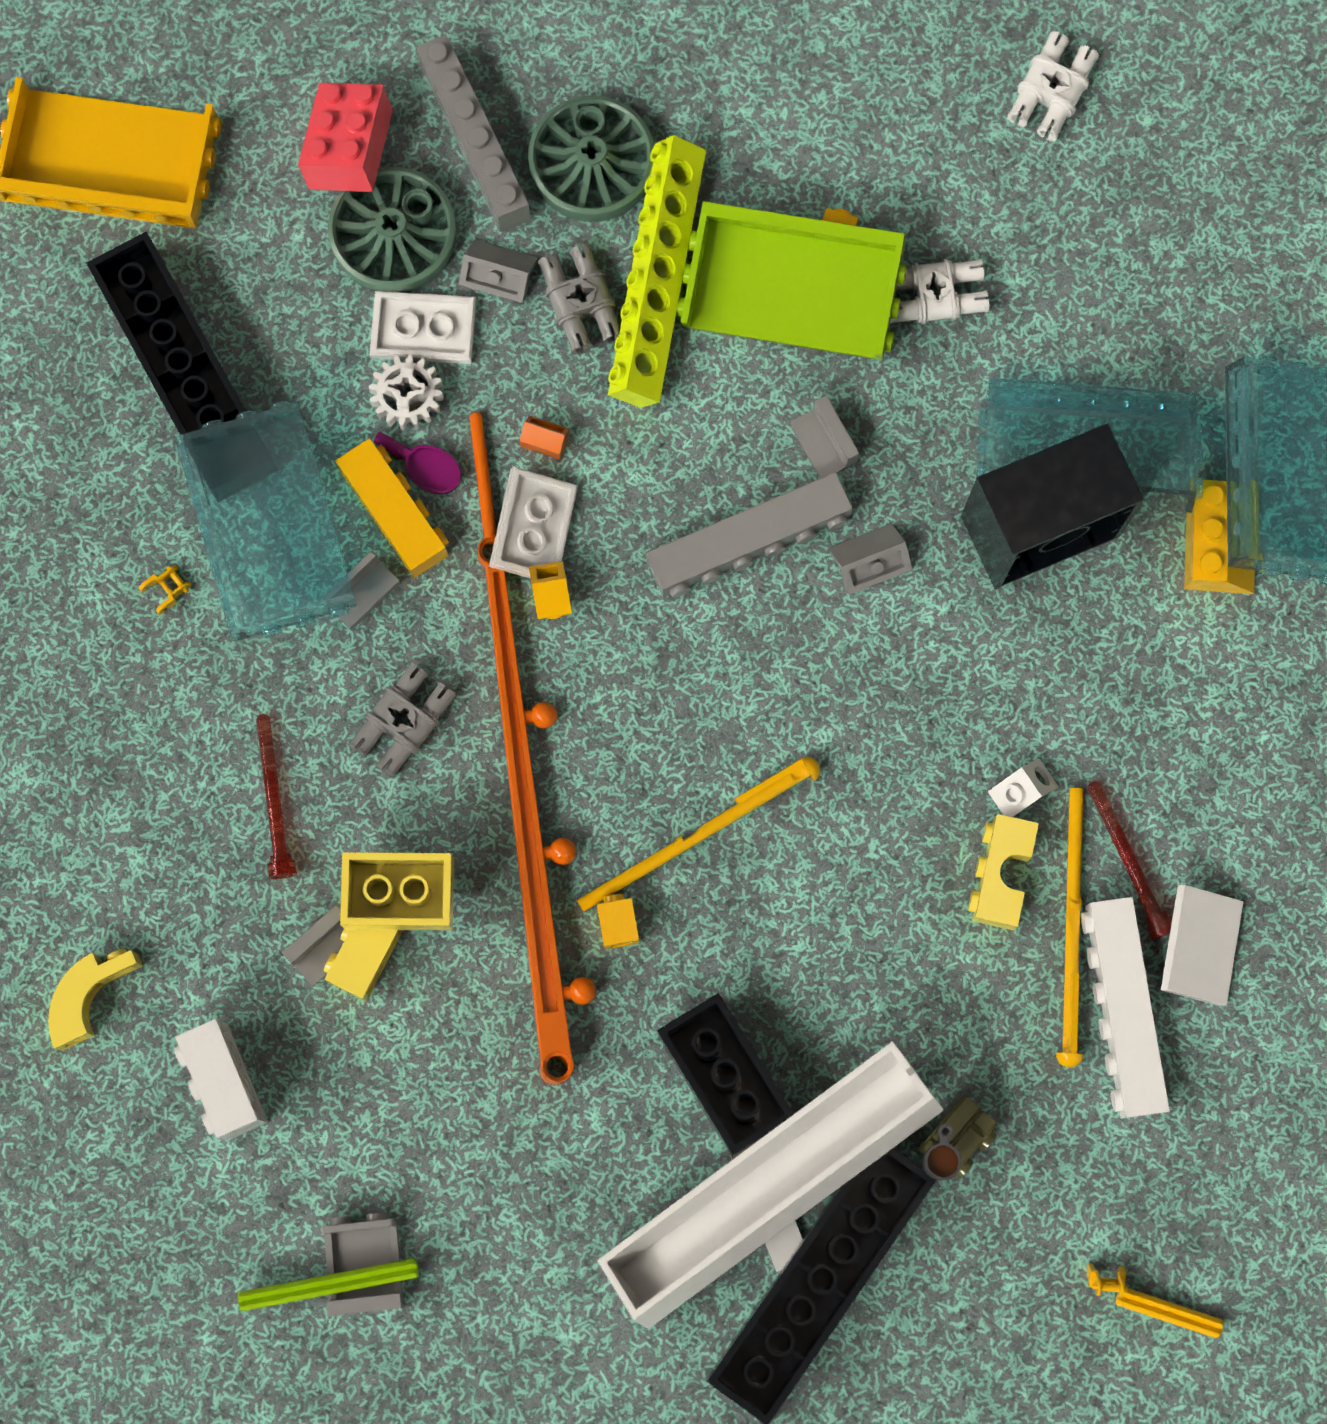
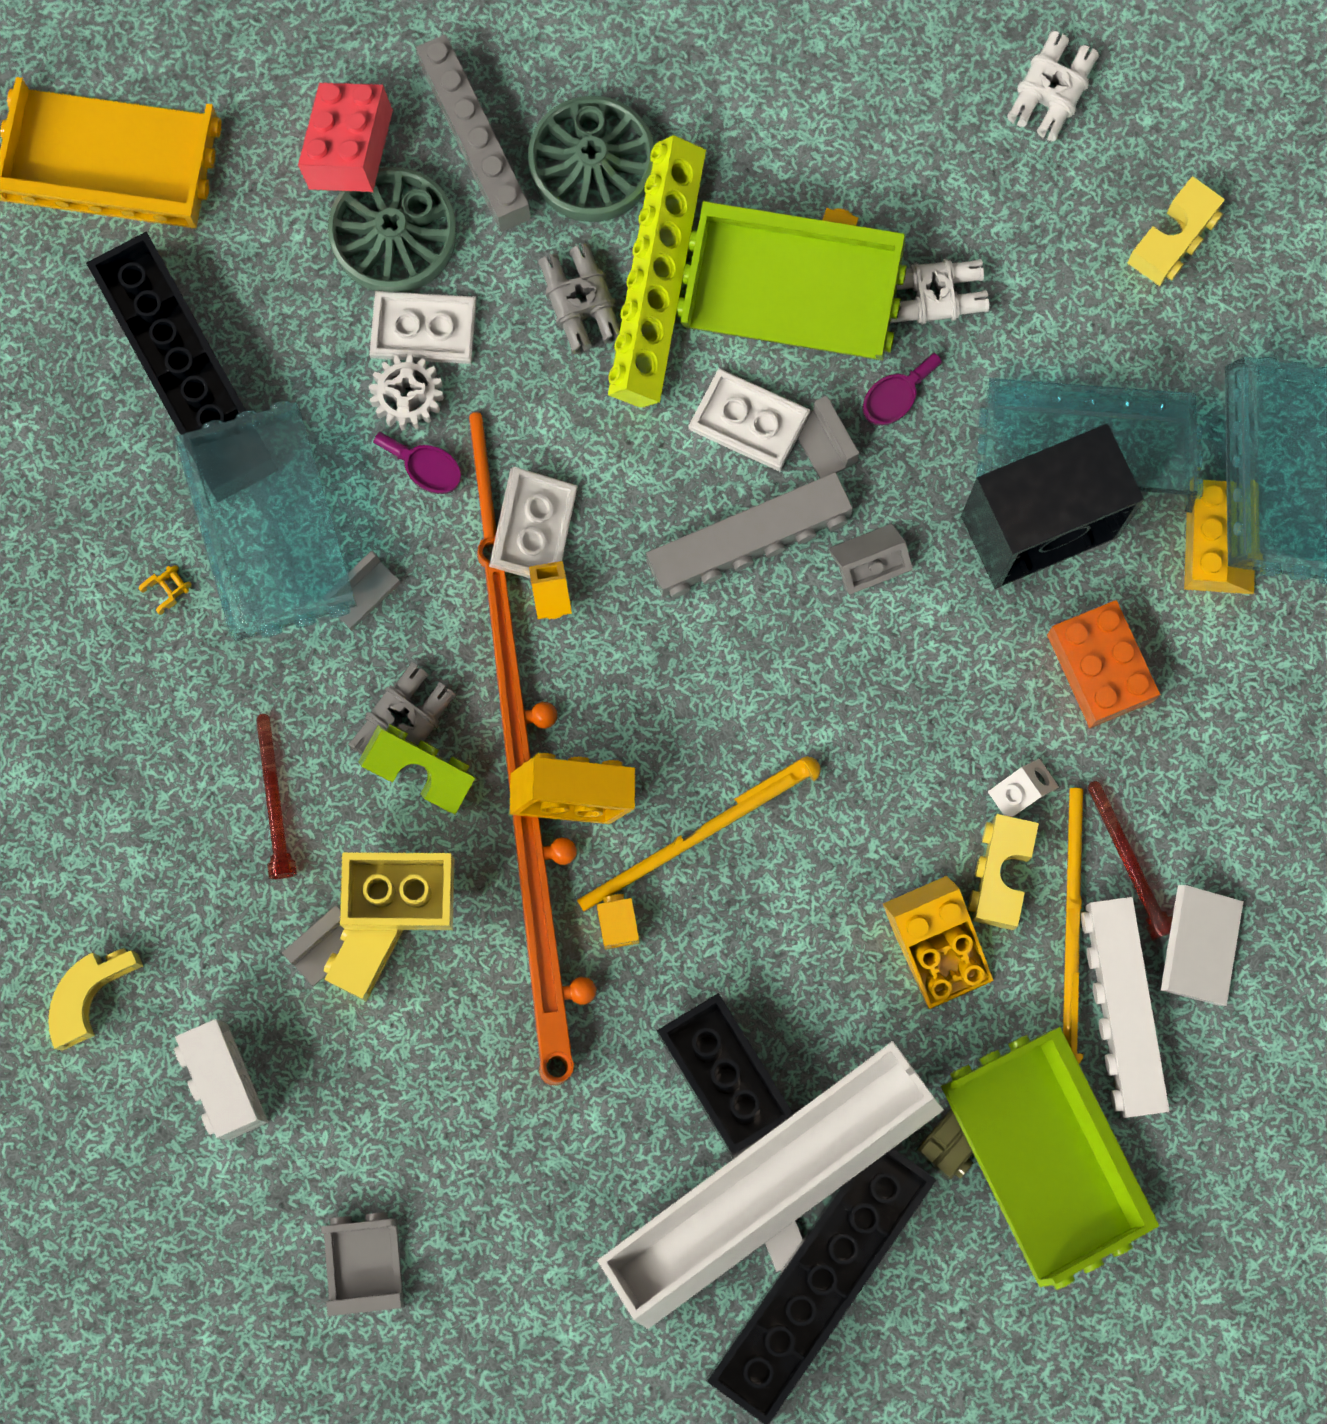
lime axle [238,1258,419,1311] -> none
yellow brick [335,438,449,578] -> none
light grey panel [458,240,538,303] -> none
orange piece [519,415,570,460] -> none
piece [922,1124,962,1181] -> none
yellow piece [1087,1263,1128,1298] -> none
yellow axle [1115,1288,1223,1338] -> none
none -> lime arch [358,724,475,815]
none -> yellow brick [509,753,635,824]
none -> white tile [688,368,810,472]
none -> magenta piece [862,353,942,426]
none -> yellow slope [883,876,994,1009]
none -> lime panel [941,1027,1160,1290]
none -> orange brick [1047,600,1160,729]
none -> light yellow arch [1127,176,1225,286]

